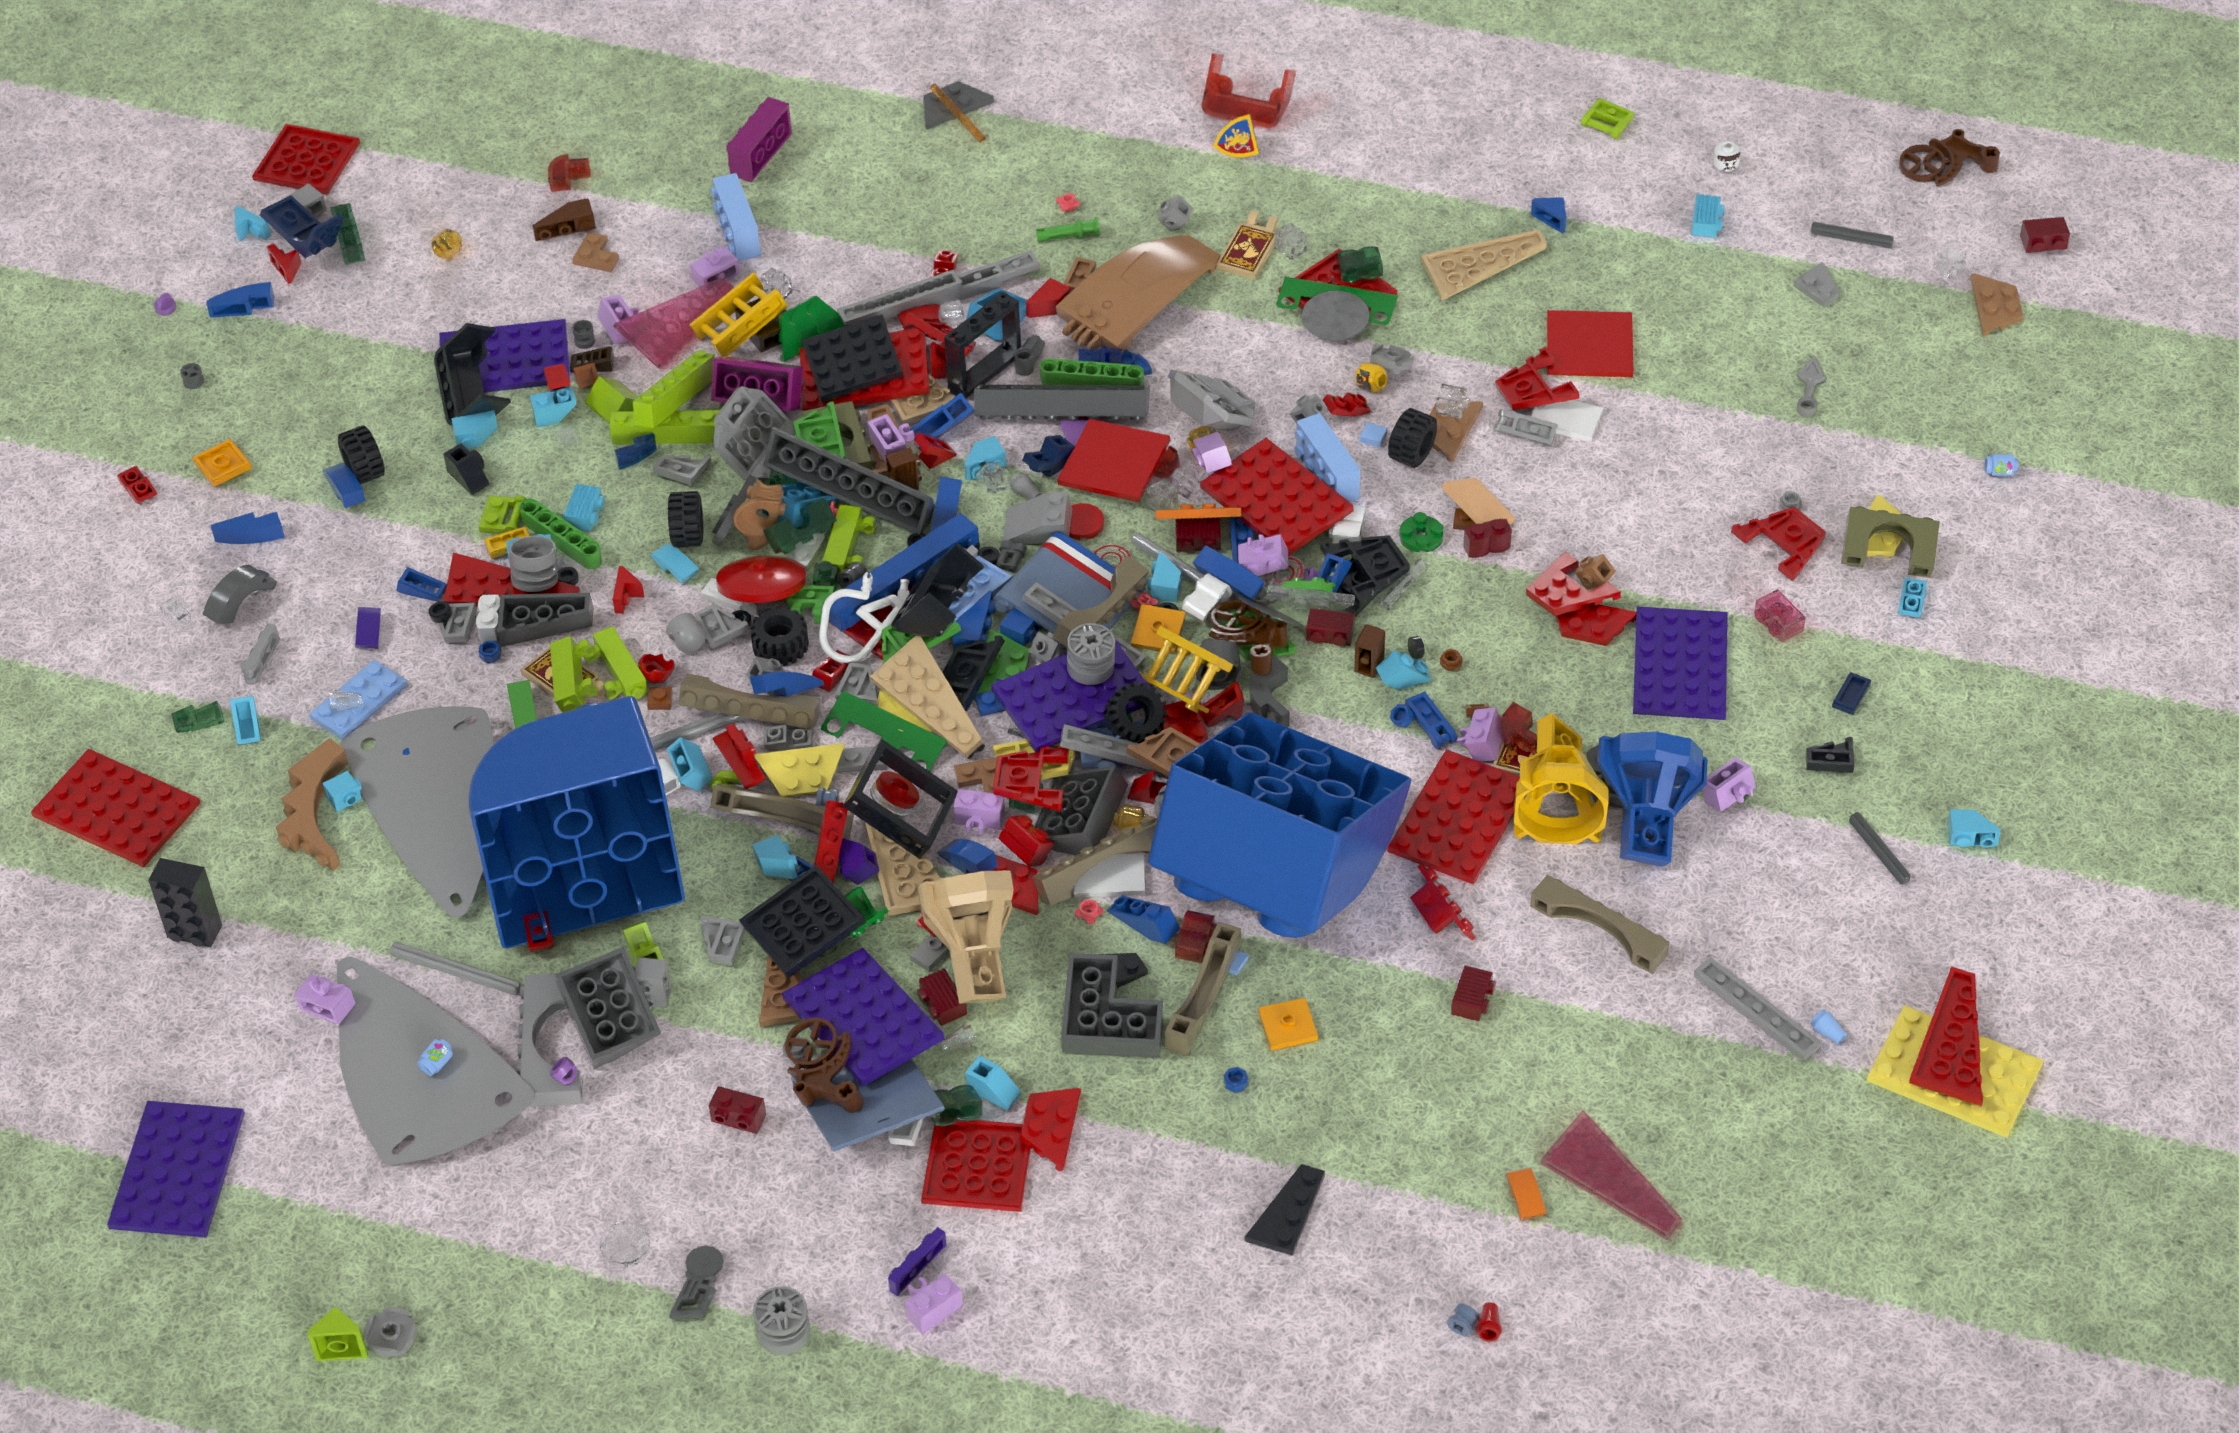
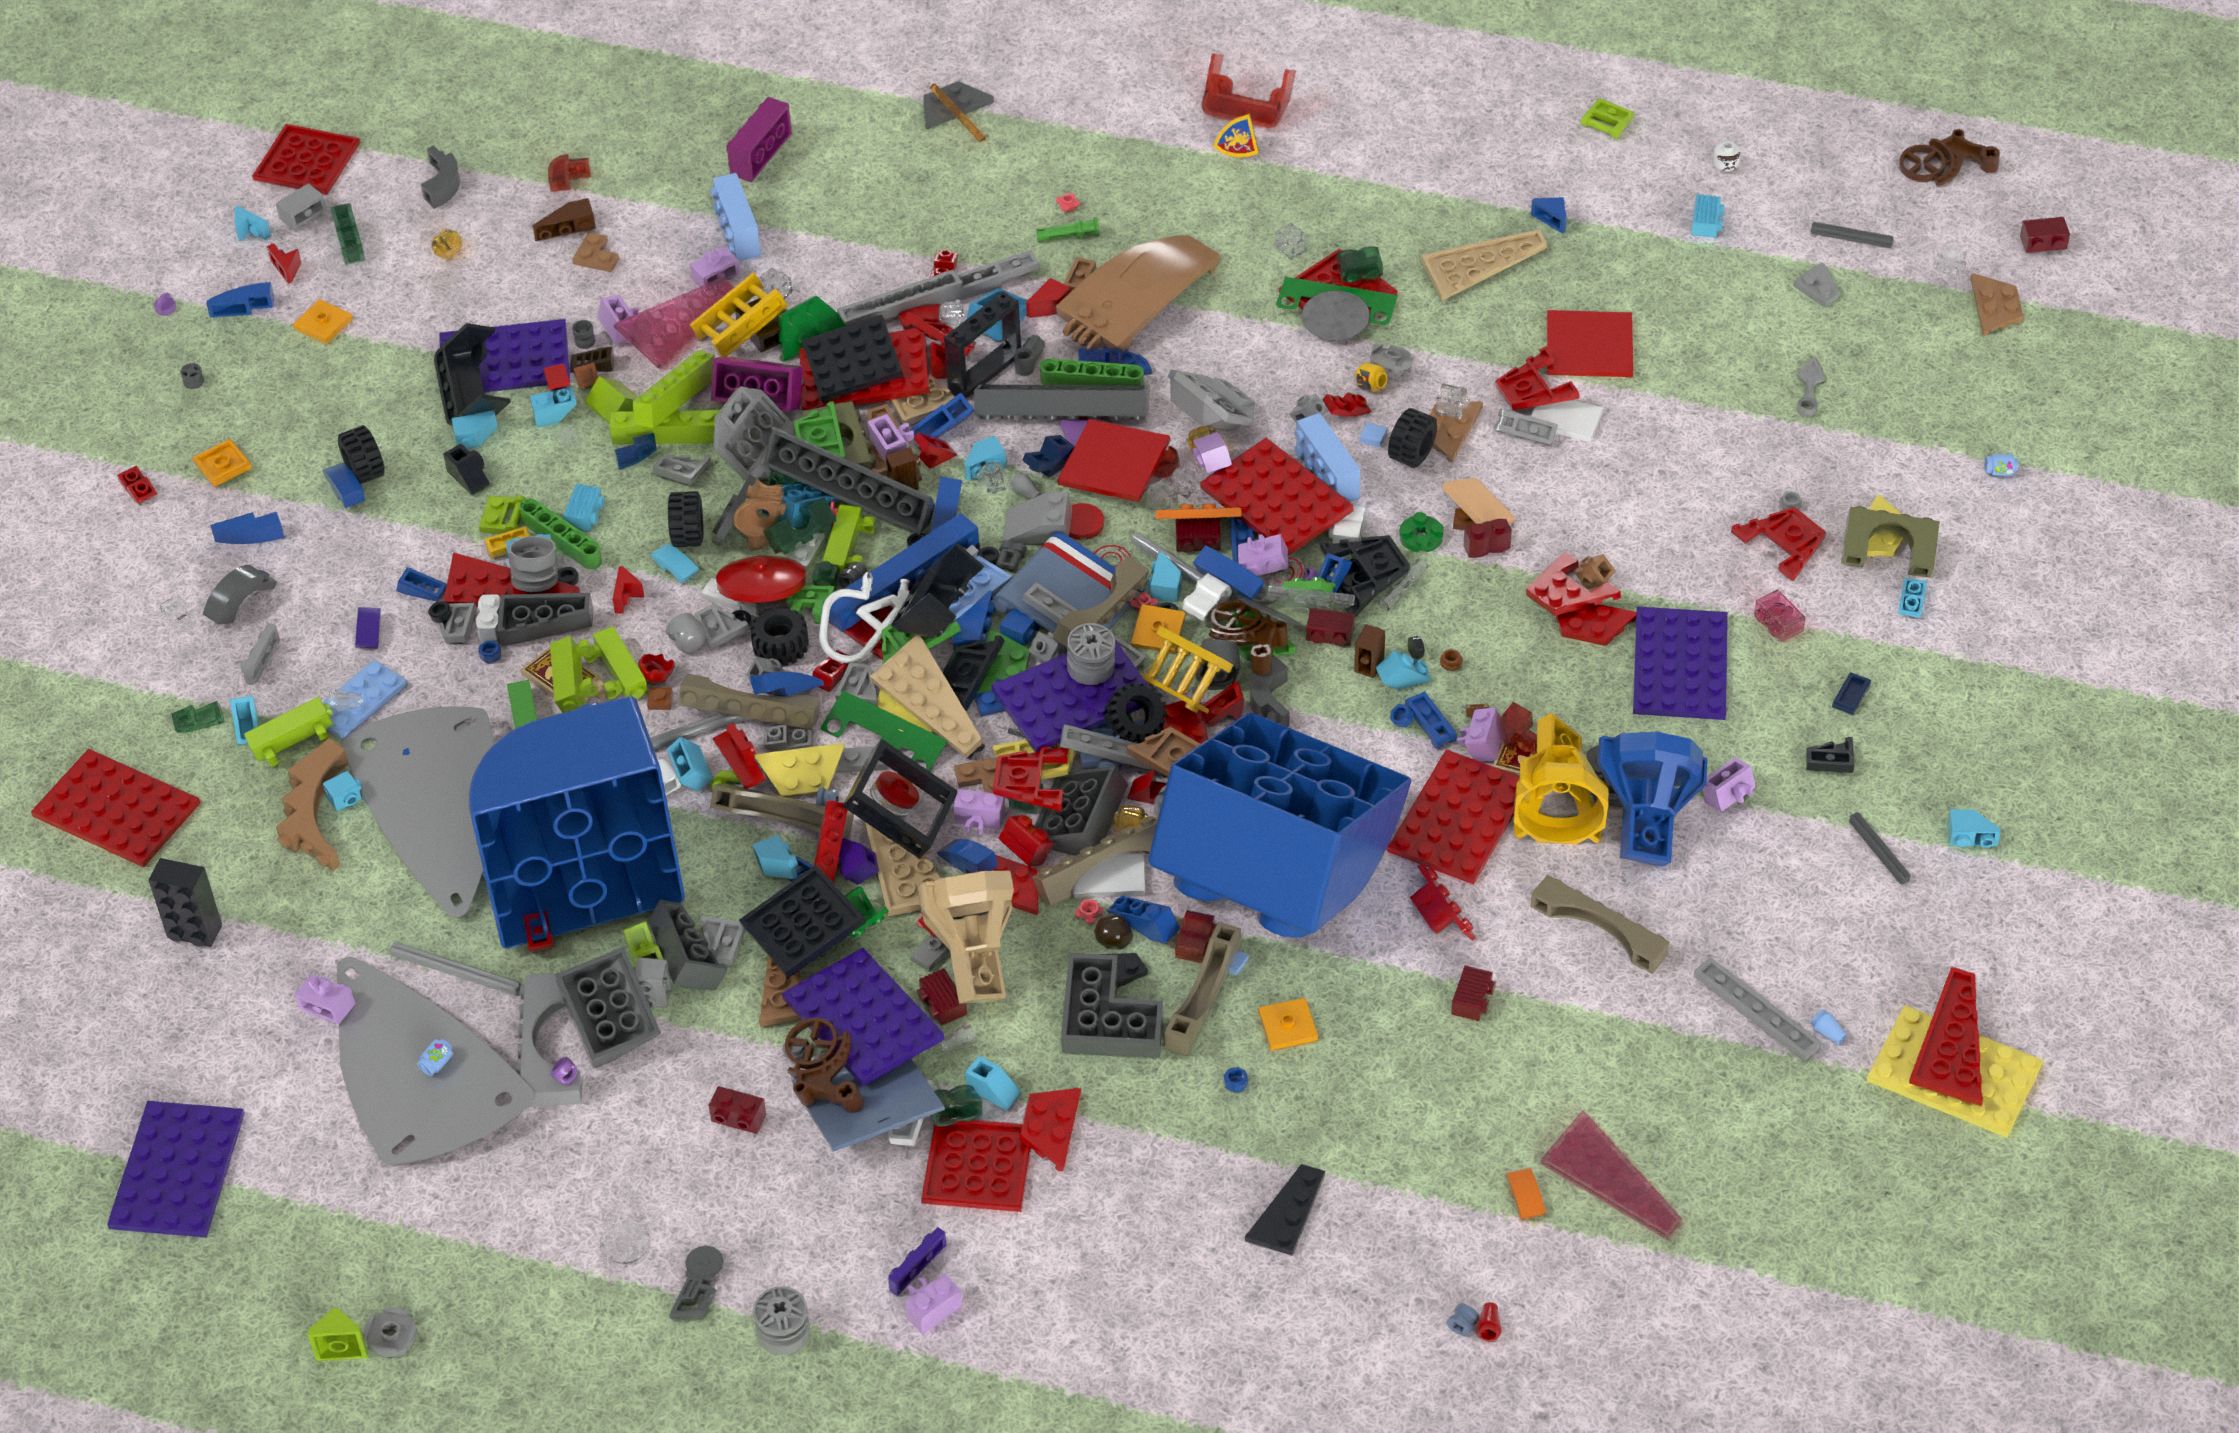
dark blue bracket [260,195,344,258] -> none
light grey brick [1157,195,1193,231] -> none
tile [1216,210,1279,279] -> none
none -> lime brick [244,696,334,768]
none -> light orange plate [293,299,353,344]
none -> dark grey arch [421,145,460,209]
none -> dark grey wedge [648,900,728,990]
none -> dark brown hair [1094,914,1133,949]

